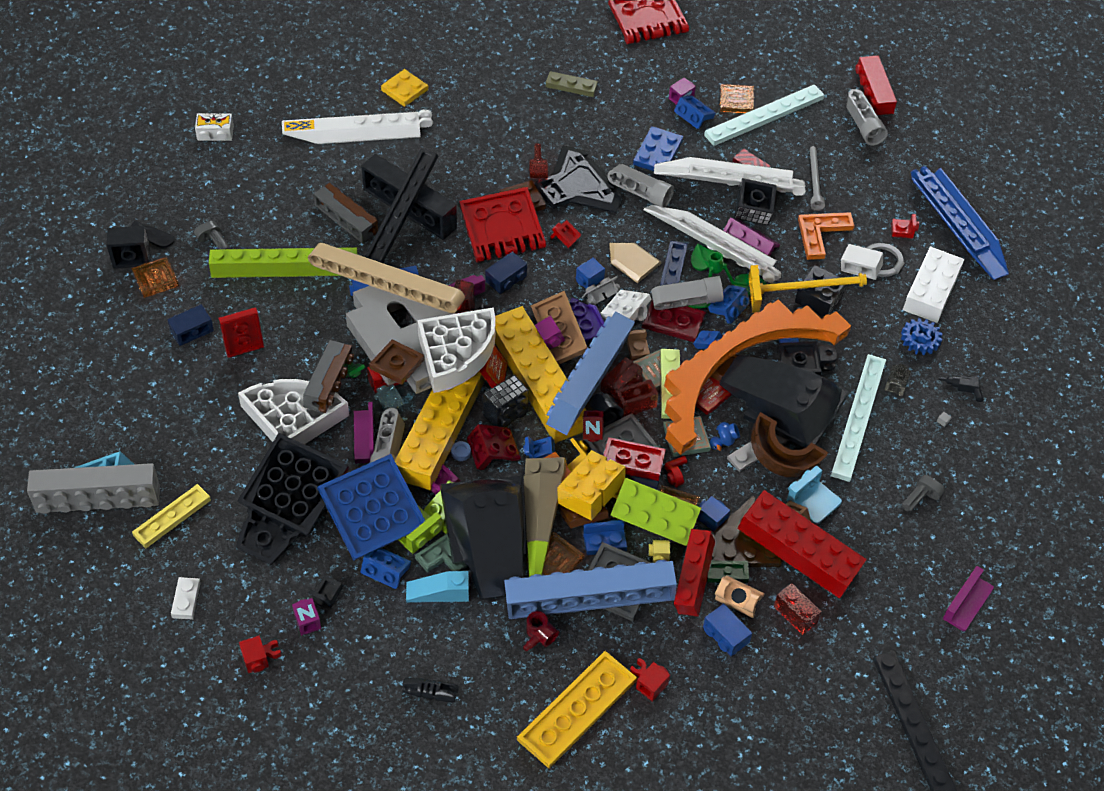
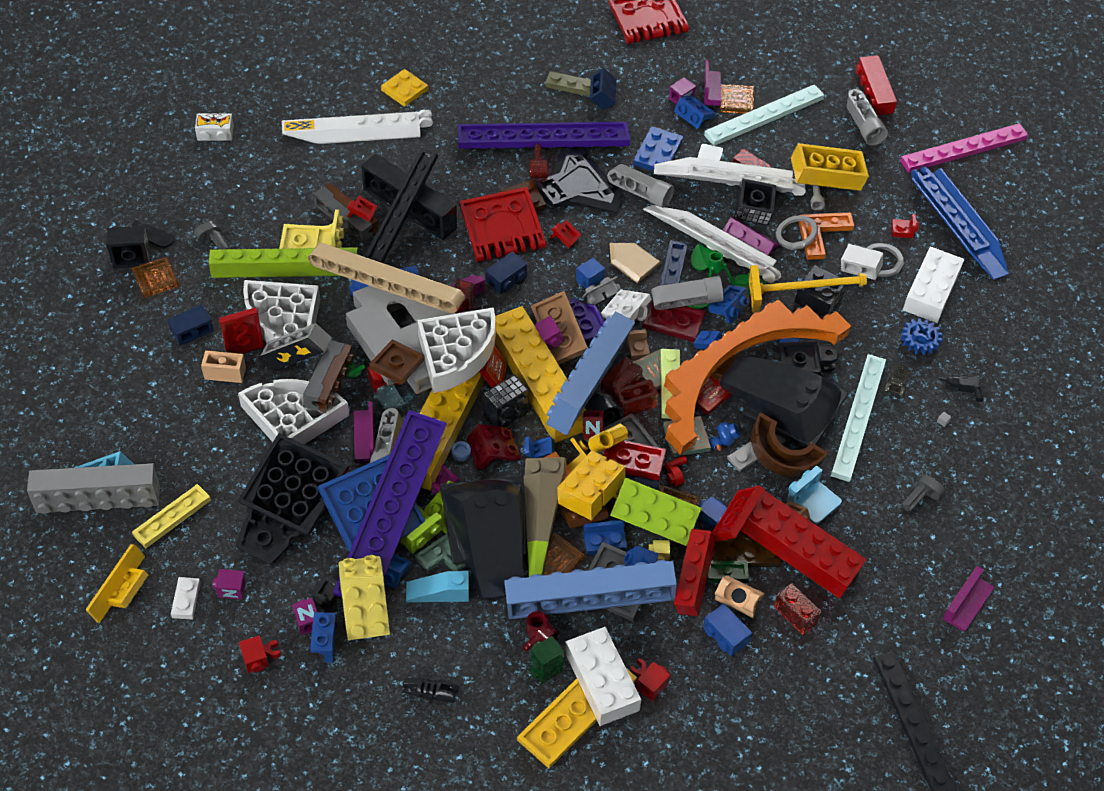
none -> yellow bracket [86,544,148,623]
none -> light nougat brick [201,351,246,383]
none -> magenta brick [213,569,247,600]
none -> white brick [243,280,320,343]
none -> brick [261,323,332,370]
none -> light yellow bracket [279,209,344,249]
none -> blue bracket [310,612,337,663]
none -> dark purple plate [333,410,447,598]
none -> light yellow bracket [339,555,390,640]
none -> red bracket [347,195,377,222]
none -> dark purple plate [458,122,630,149]
none -> dark green brick [529,636,564,684]
none -> white brick [565,627,641,726]
none -> yellow piece [588,423,628,453]
none -> dark blue brick [589,68,617,110]
none -> blue bracket [624,546,658,566]
none -> white sticker [698,144,723,161]
none -> magenta panel [703,60,721,106]
none -> red tile [712,485,765,542]
none -> light grey piece [776,215,818,250]
none -> yellow brick [791,143,869,191]
none -> dark pink plate [900,123,1028,173]

